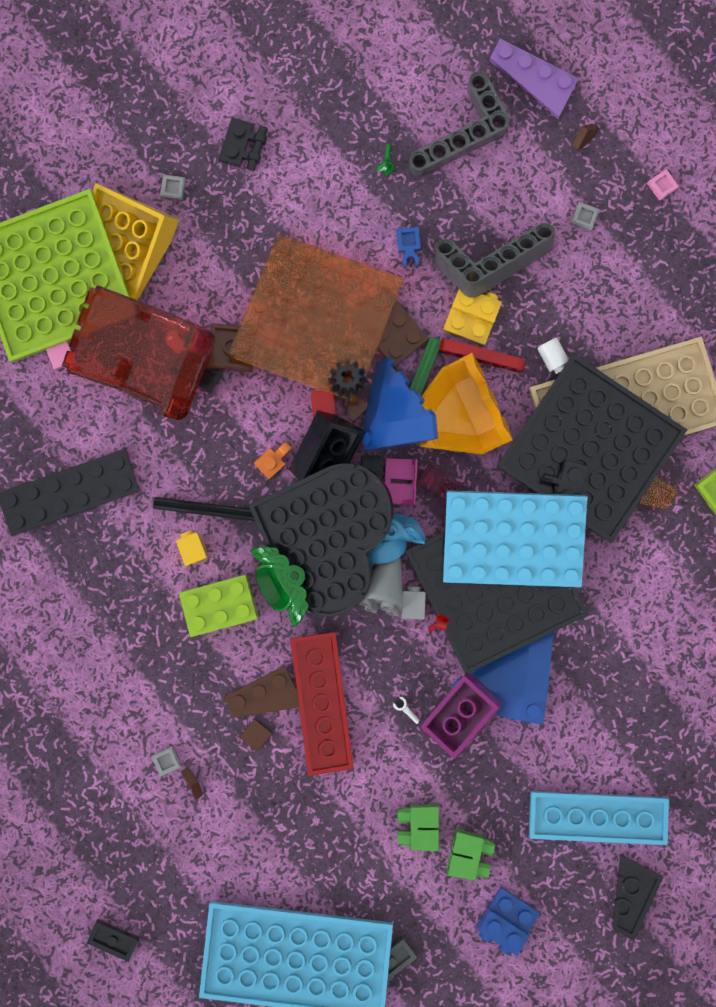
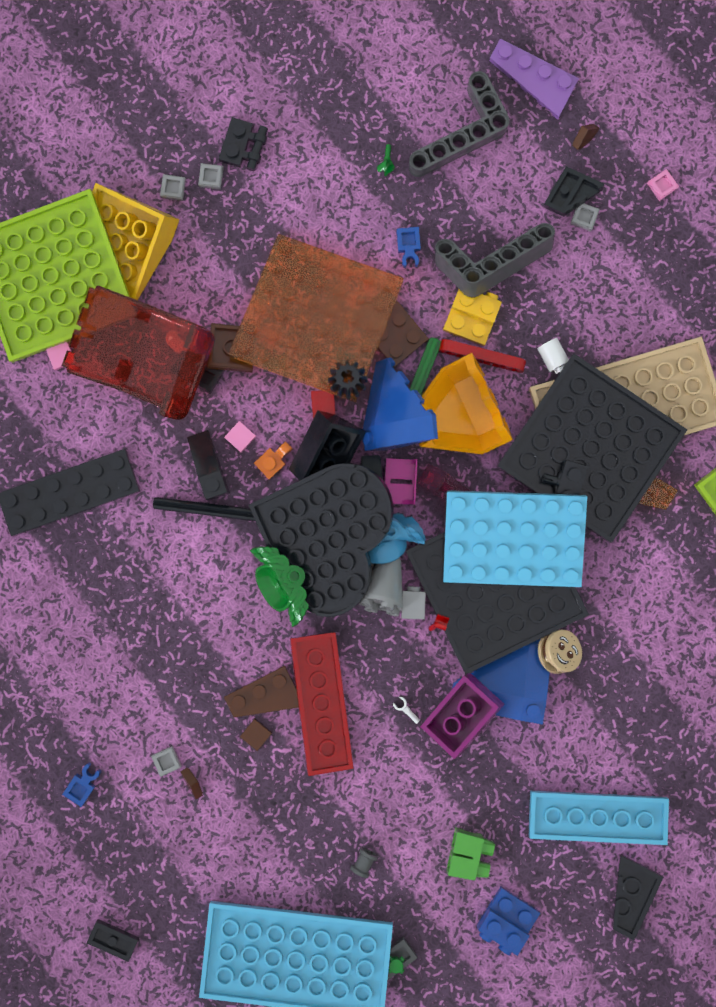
yellow brick [176,530,209,566] -> none
lime brick [179,574,259,637] -> none
reddish brown tile [347,393,368,423] -> none
bright green hips [397,802,439,851] -> none
none -> blue plate [62,762,101,807]
none -> black slope [187,430,230,501]
none -> light grey tile [198,163,224,190]
none -> bright pink tile [224,421,256,453]
none -> dark grey bush [350,847,379,879]
none -> green piece [388,956,405,974]
none -> tan head [538,630,582,674]
none -> black wing [544,166,604,217]

